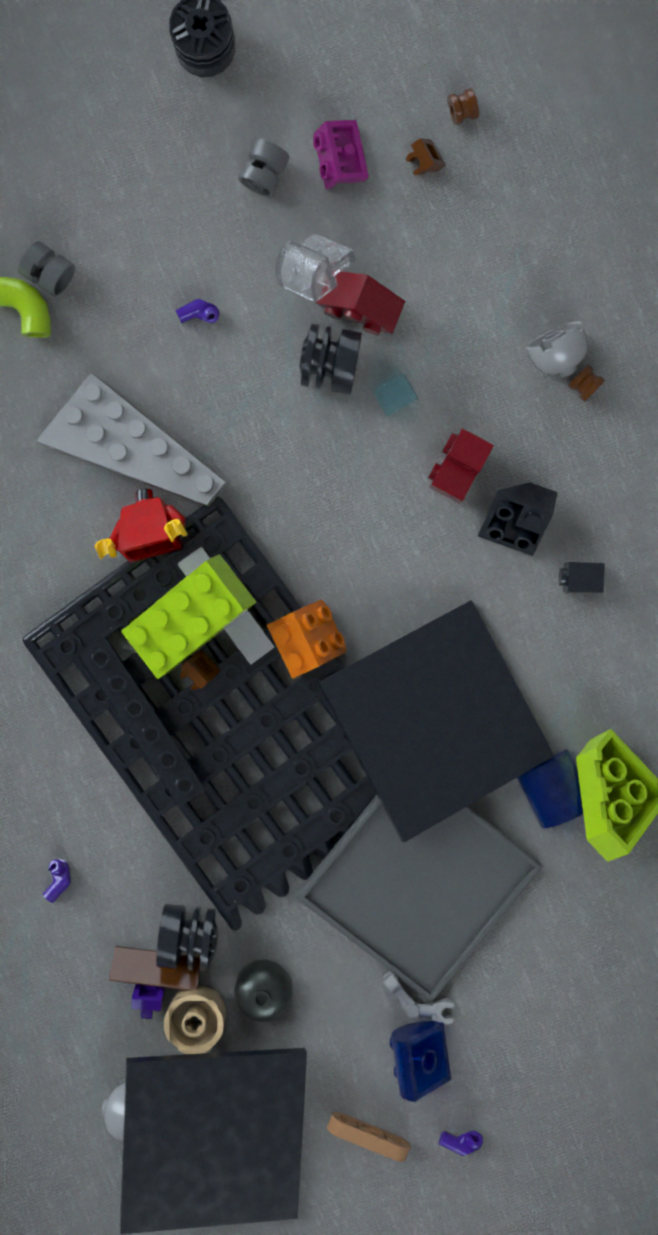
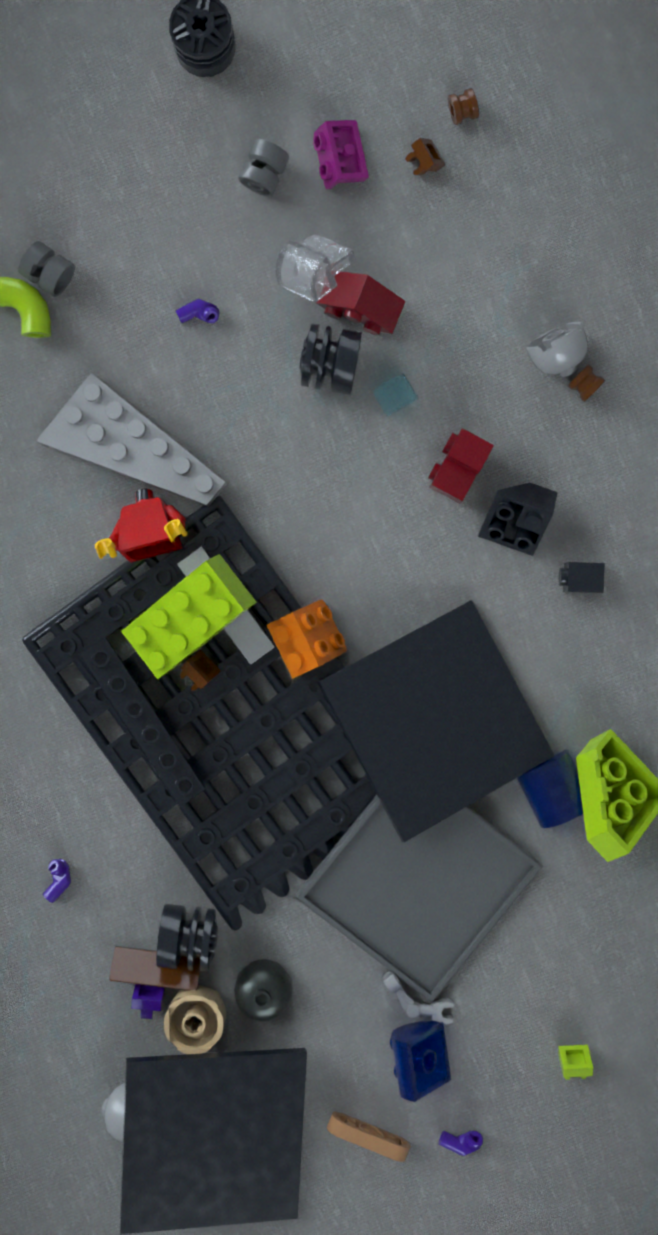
none -> lime tile [558,1044,593,1080]

